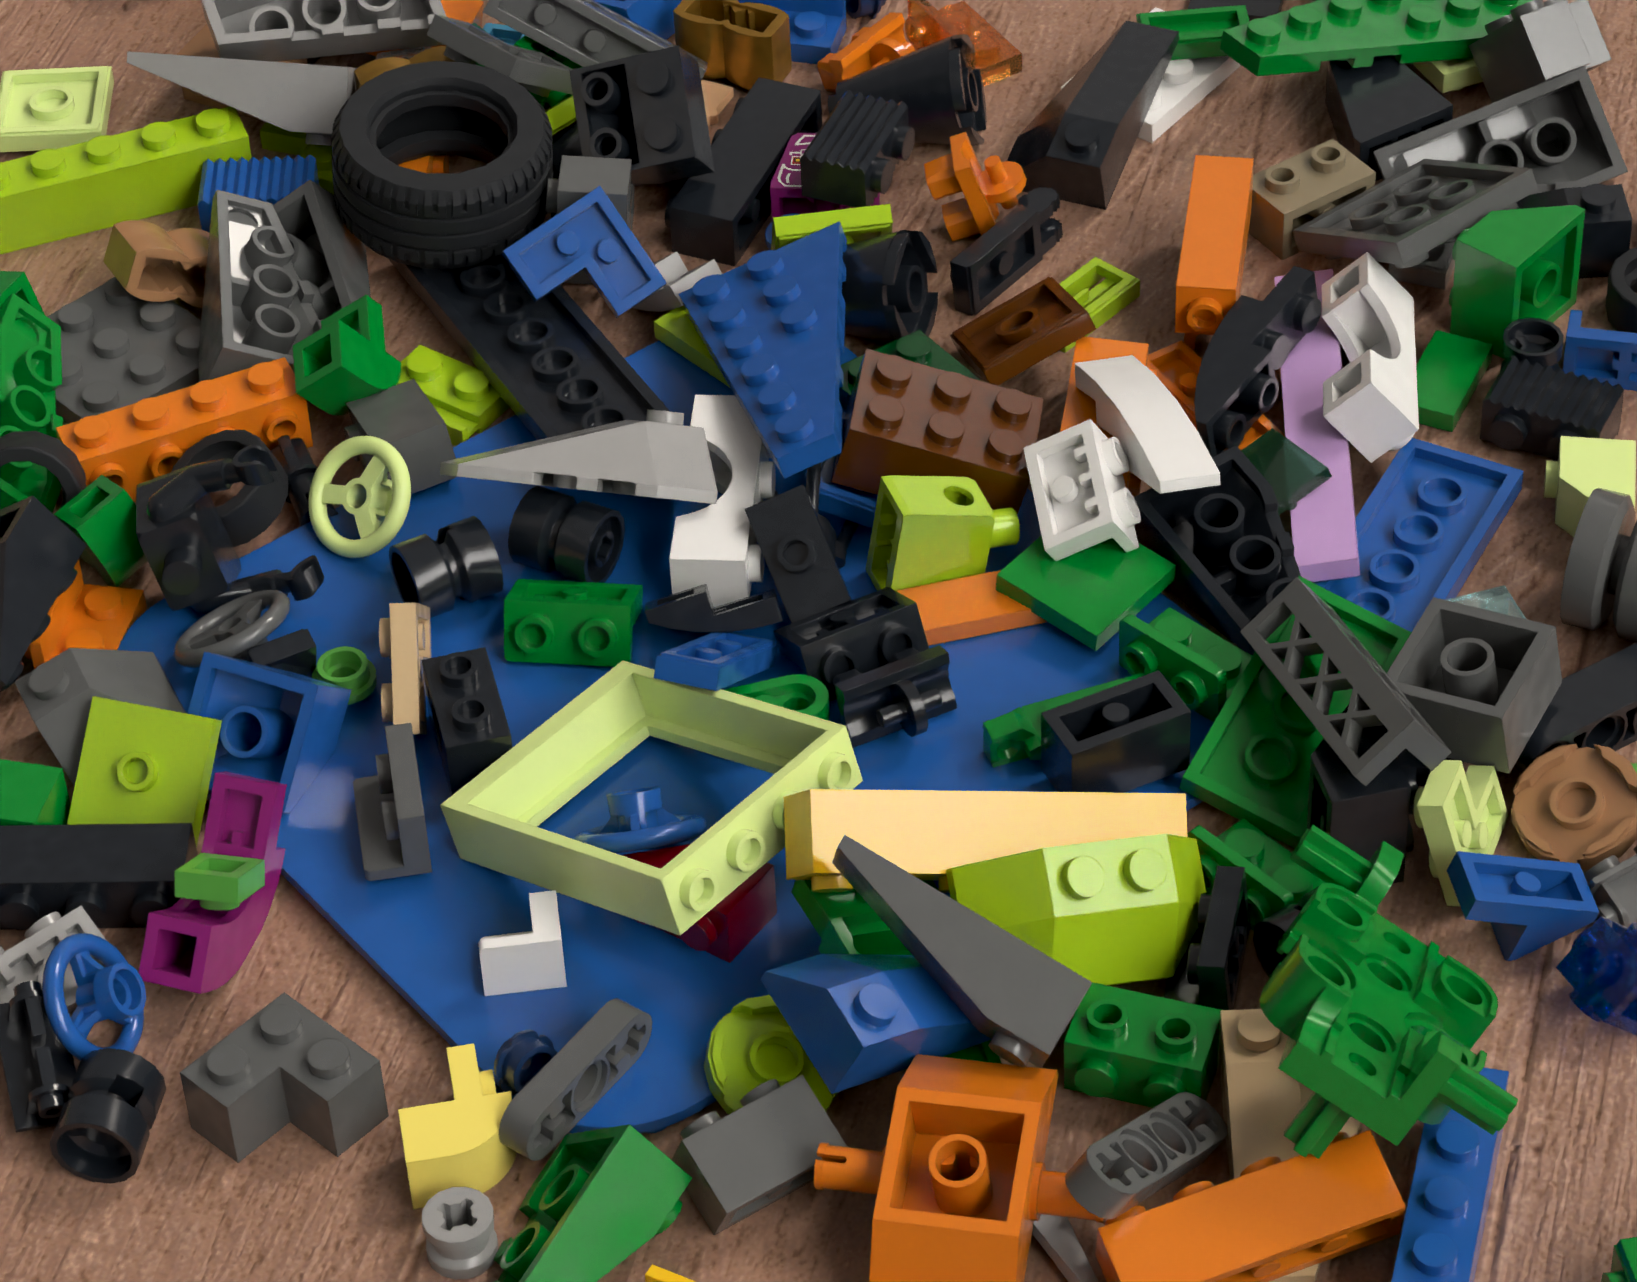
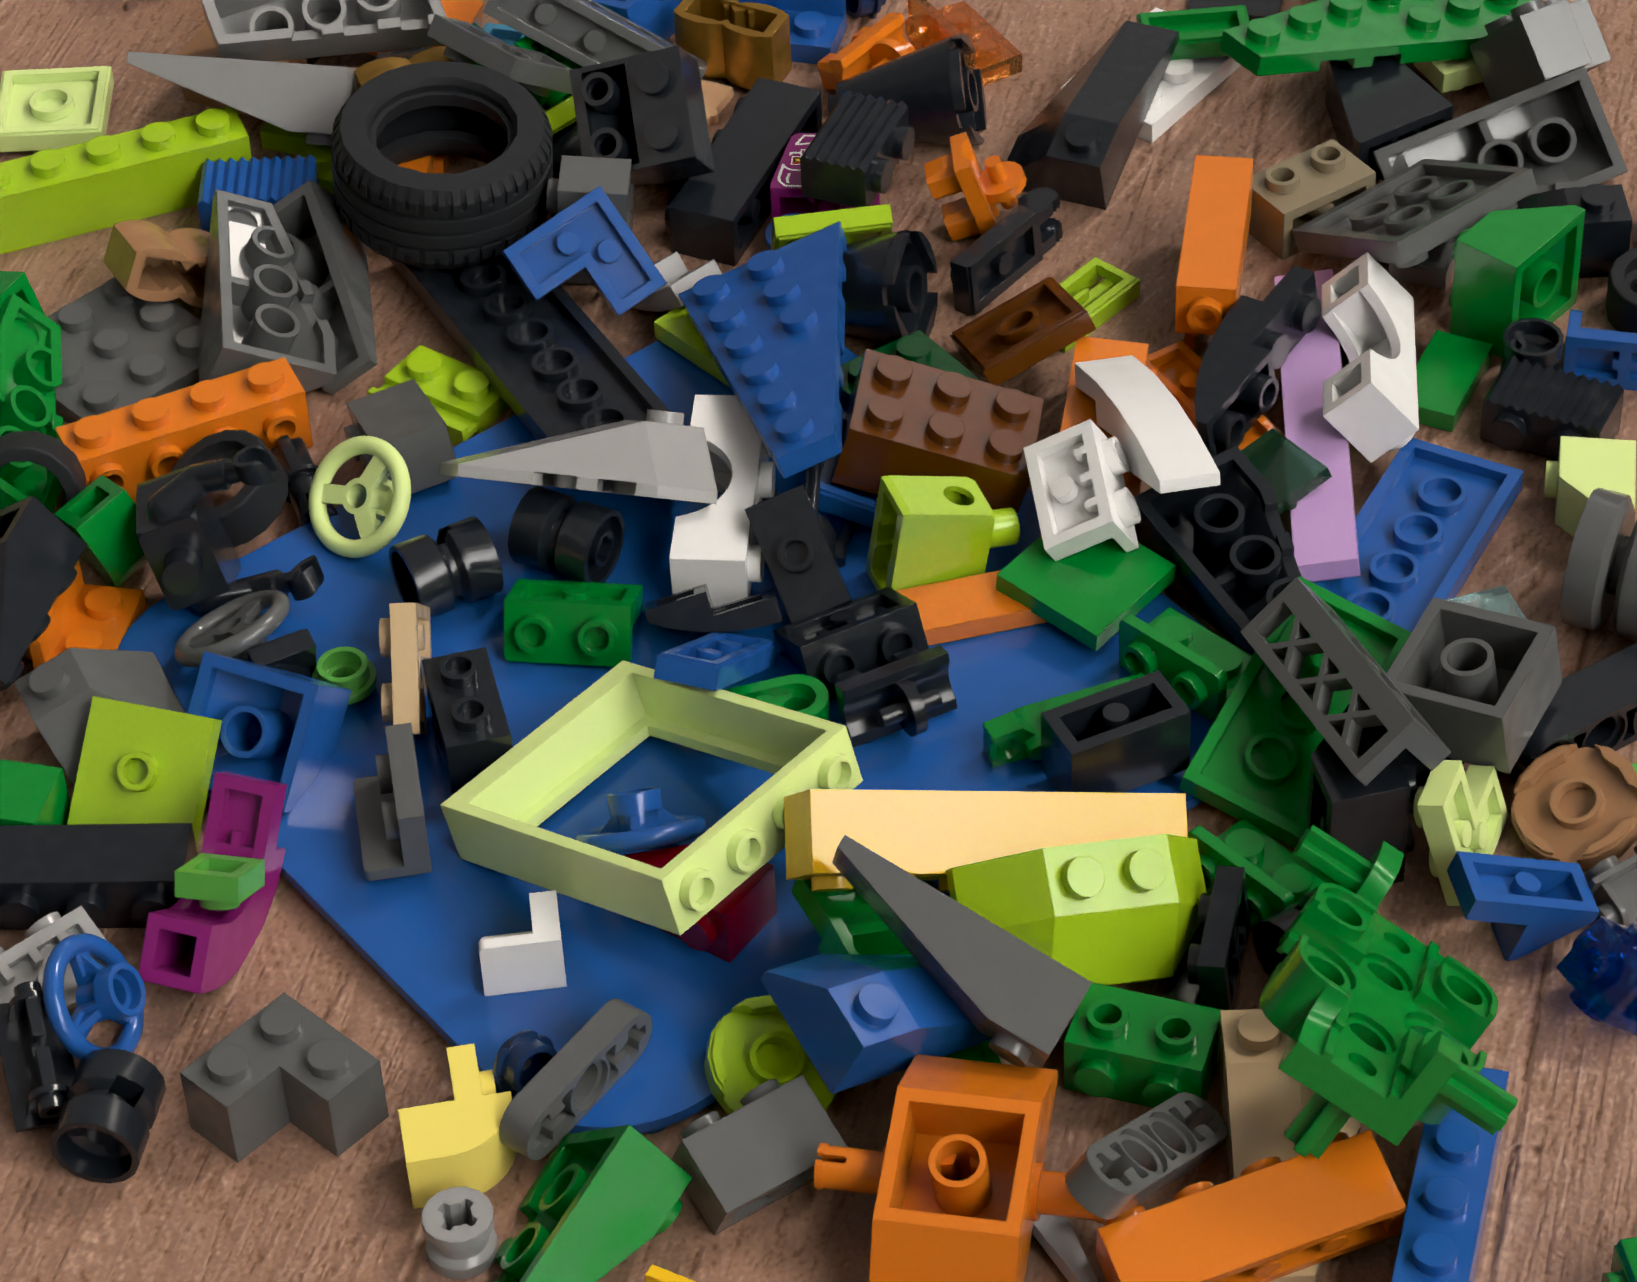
green brick [293,295,401,416] -> none

